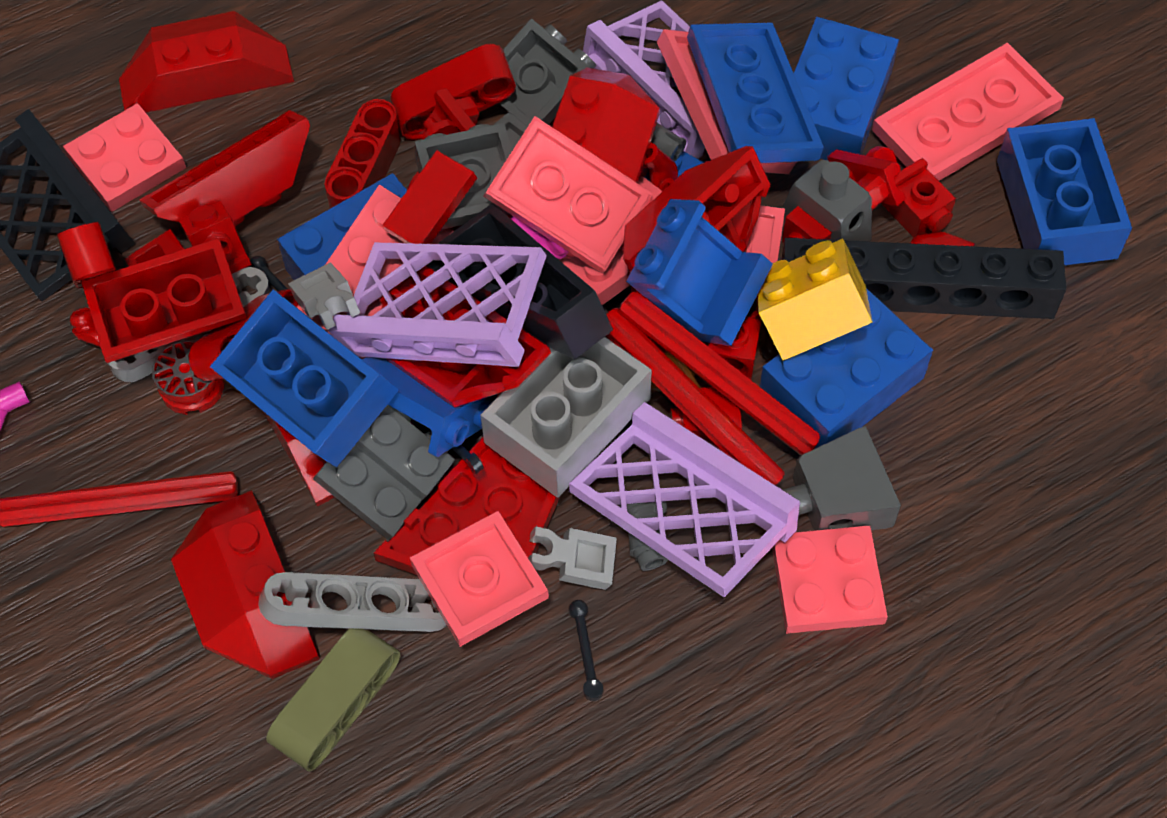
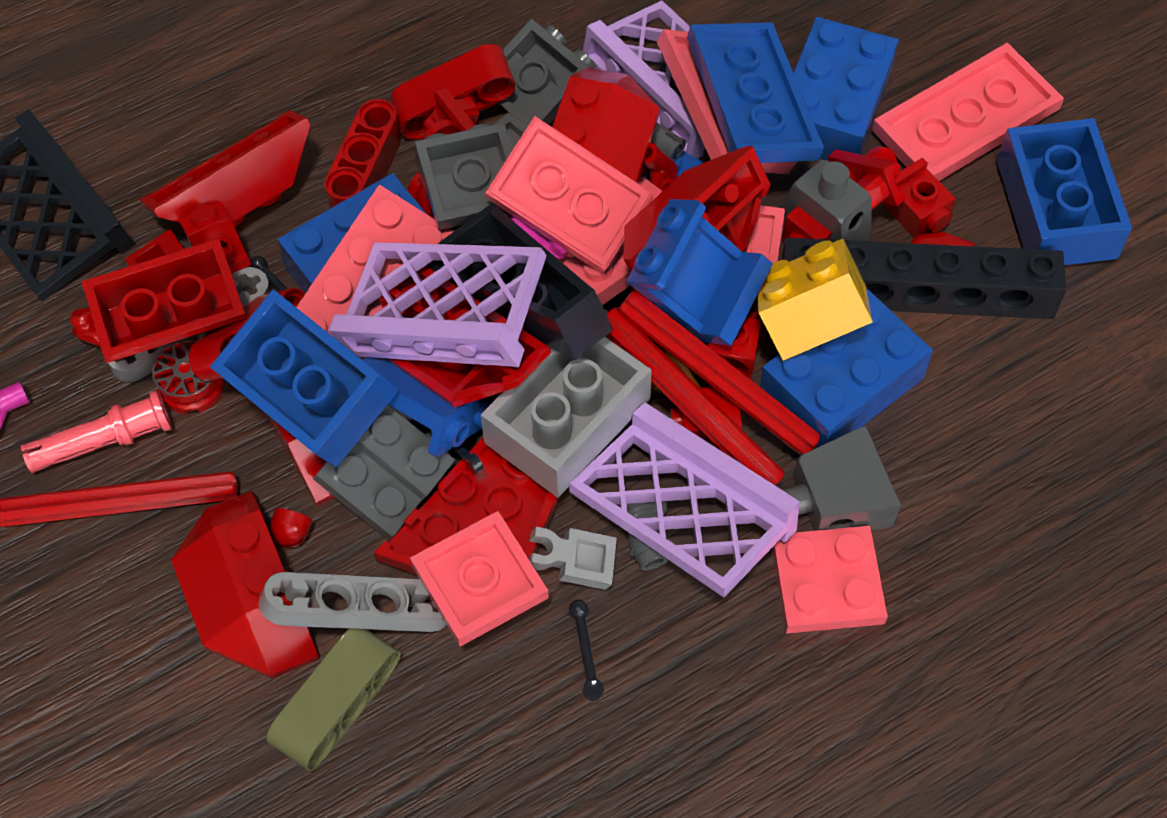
red beam [57,222,116,289] -> none
coral plate [63,103,186,212] -> none
red wedge [119,11,294,113] -> none
light grey plate [288,262,360,330] -> none
red tile [382,150,478,244] -> none
none -> coral pin [21,390,172,474]
none -> red hinge [270,508,313,548]

